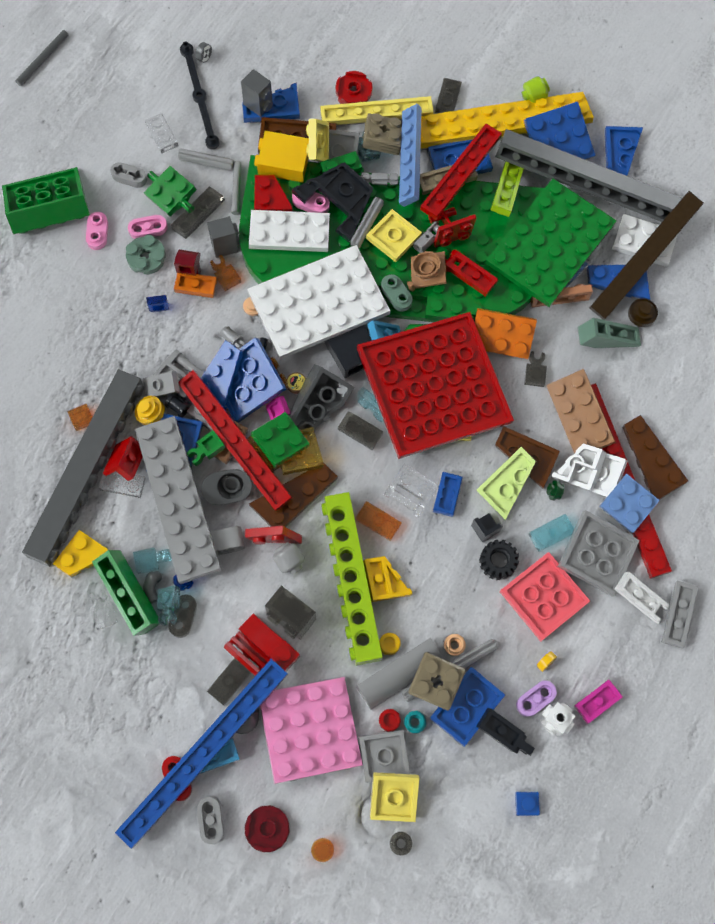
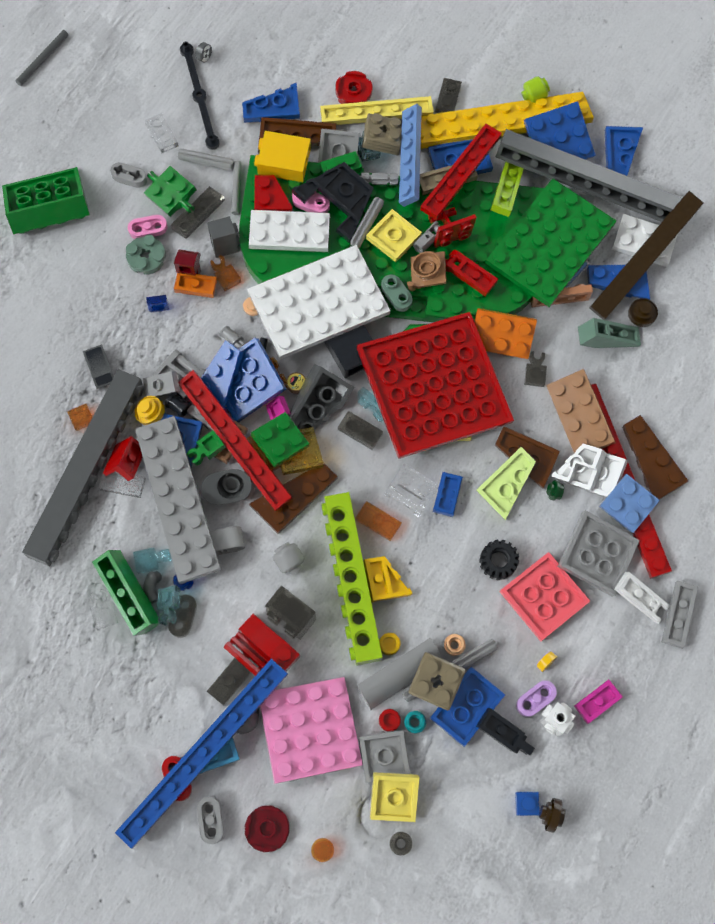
yellow wing [53,530,108,577] -> none
bright pink plate [86,212,108,250] -> none
dark grey brick [241,69,273,117] -> none
red wing [245,526,302,545] -> none
light yellow plate [306,119,329,162] -> none
dark azure plate [367,320,401,340] -> none
black panel [471,513,503,543] -> none
clear light blue plate [528,514,574,552] -> none
none -> slope [83,344,114,389]
none -> dark brown plate [539,798,566,833]

